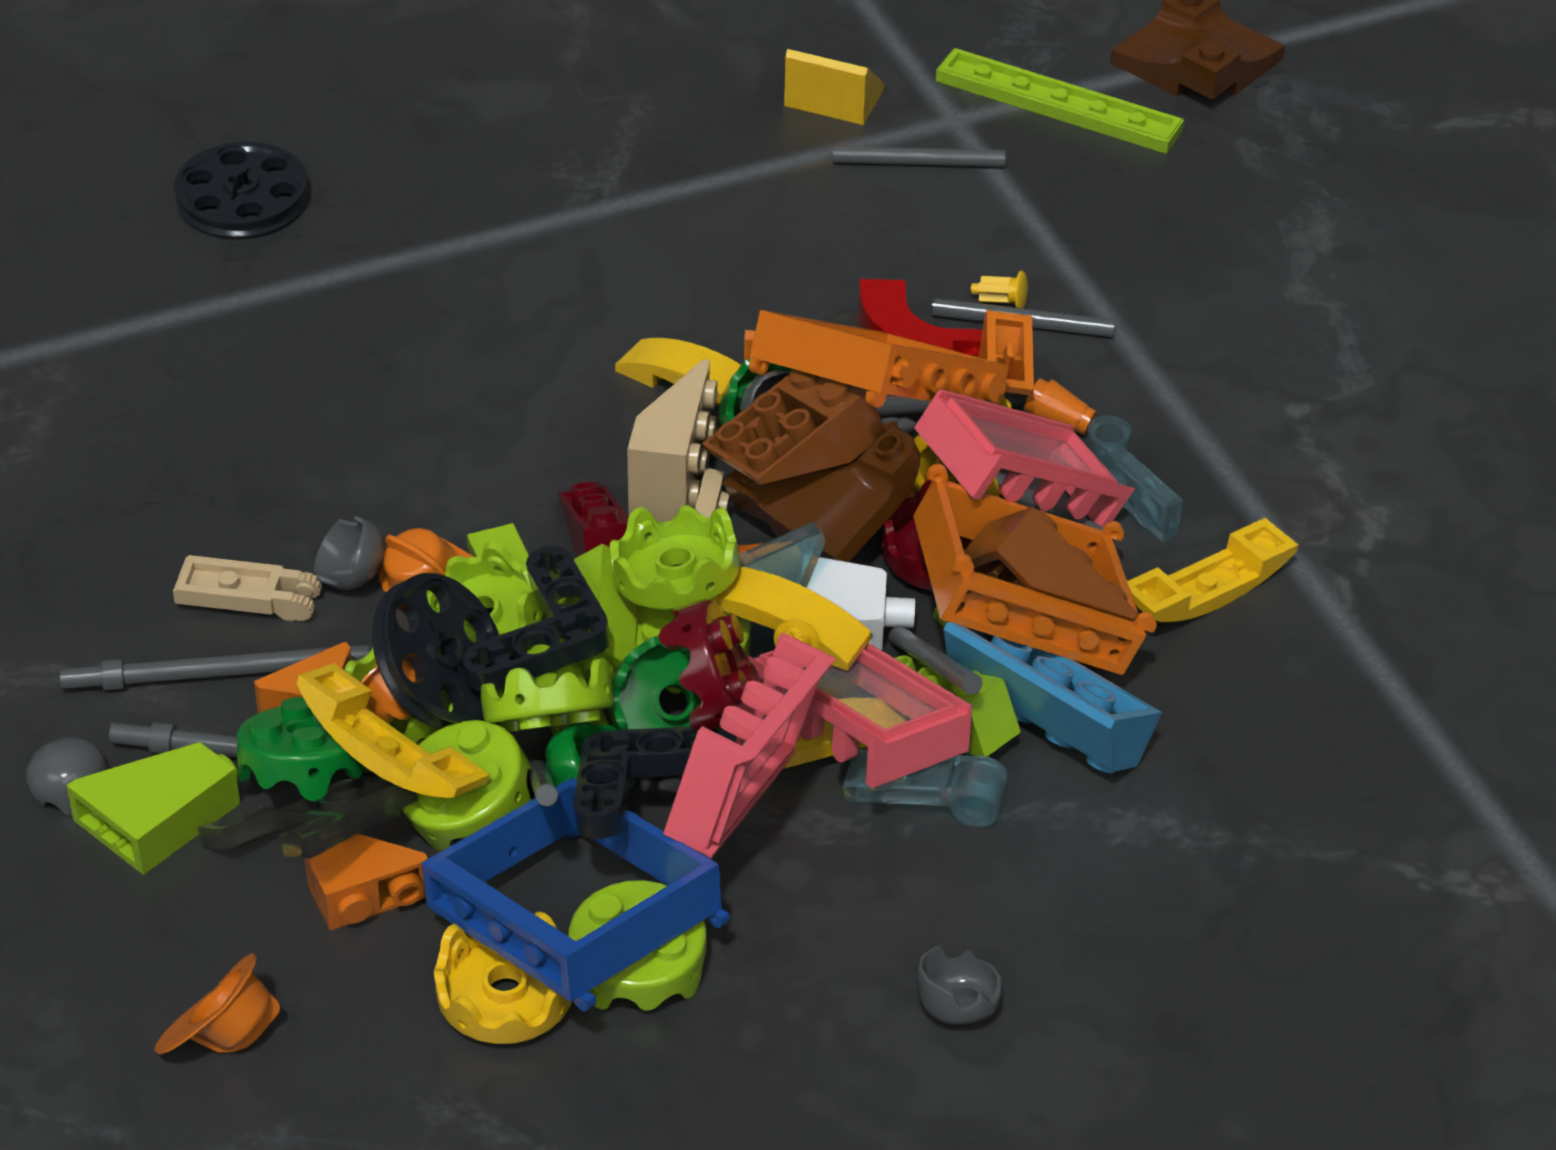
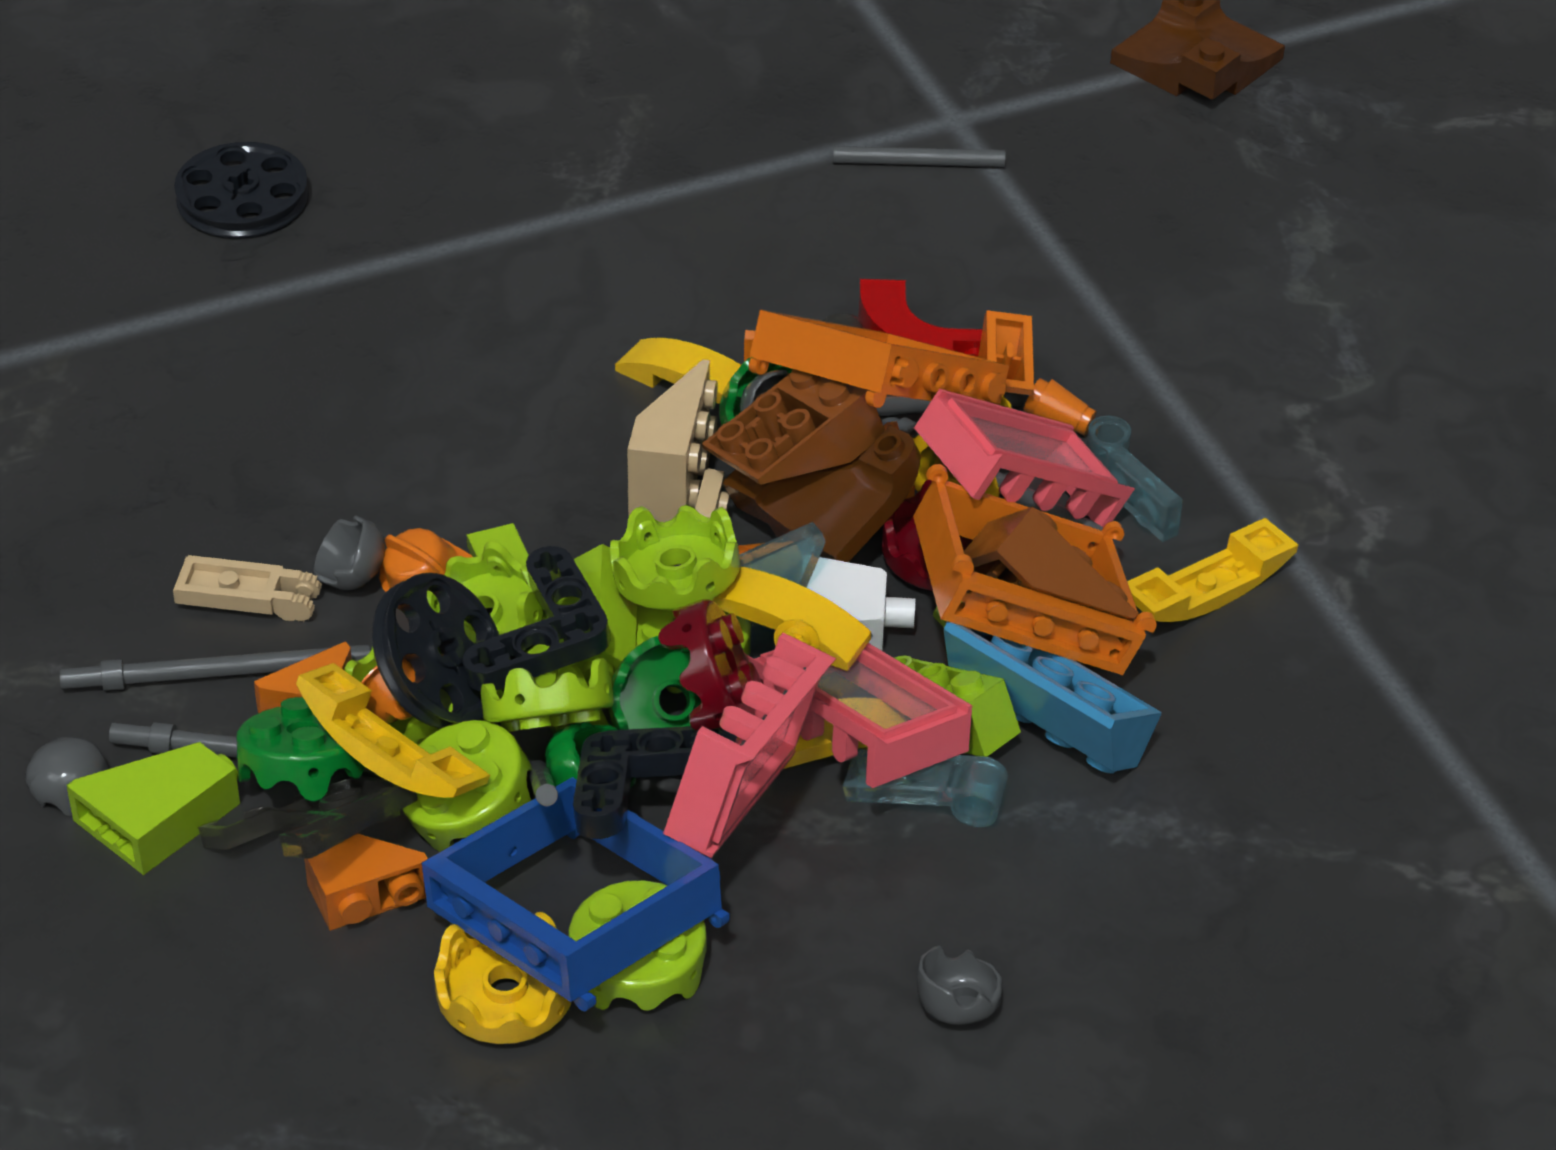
orange piece [154,953,280,1055] -> none
dark red slope [558,481,629,558] -> none
yellow slope [784,49,885,125] -> none
dark grey bar [889,626,982,695] -> none
dark grey bar [932,298,1115,338] -> none
lime tile [936,48,1184,154] -> none
yellow piece [970,271,1028,309] -> none

